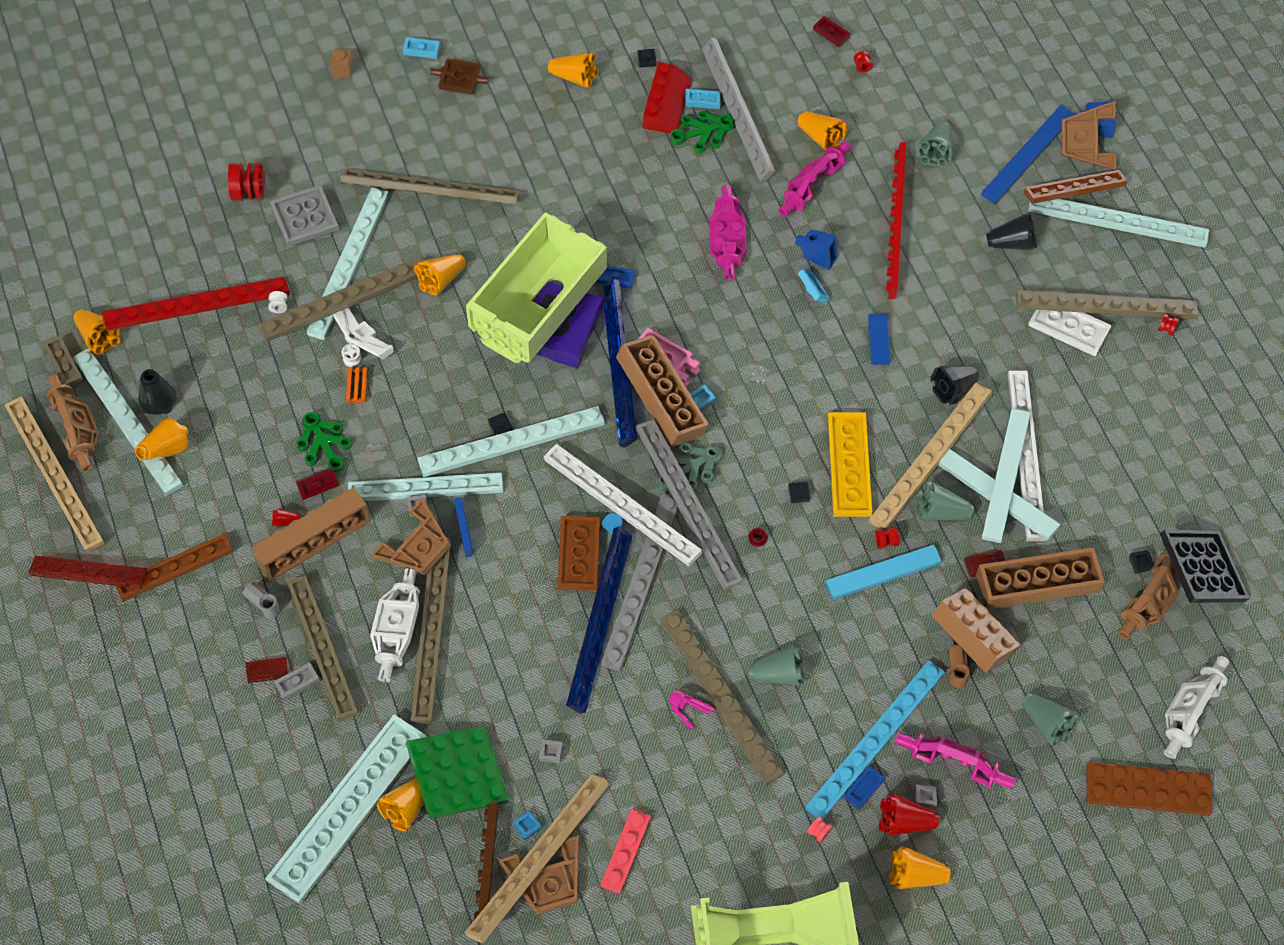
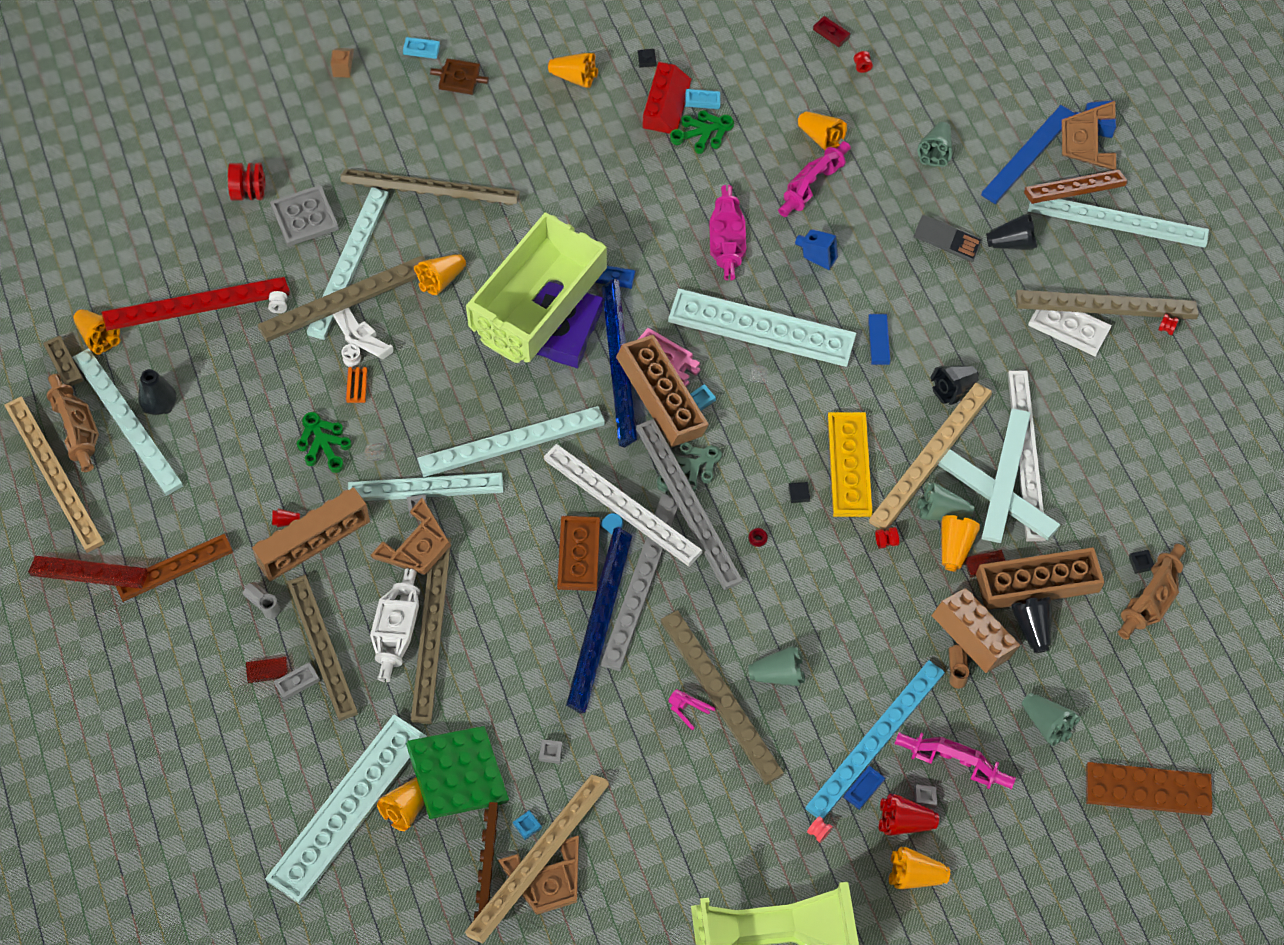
light orange cone [135,417,188,461] -> none
dark red plate [295,467,339,500] -> none
blue tile [454,497,473,558] -> none
black plate [488,412,513,436] -> none
coral plate [601,809,651,894] -> none
light grey plate [702,38,775,182] -> none
medium azure plate [798,269,829,303] -> none
medium azure tile [825,545,941,600] -> none
red plate [885,142,907,299] -> none
black plate [1159,530,1250,603] -> none
white plate [1164,656,1230,759] -> none
none -> light aqua plate [668,288,856,367]
none -> dark grey piece [913,214,982,262]
none -> light orange cone [941,515,980,572]
none -> black cone [1011,597,1052,653]

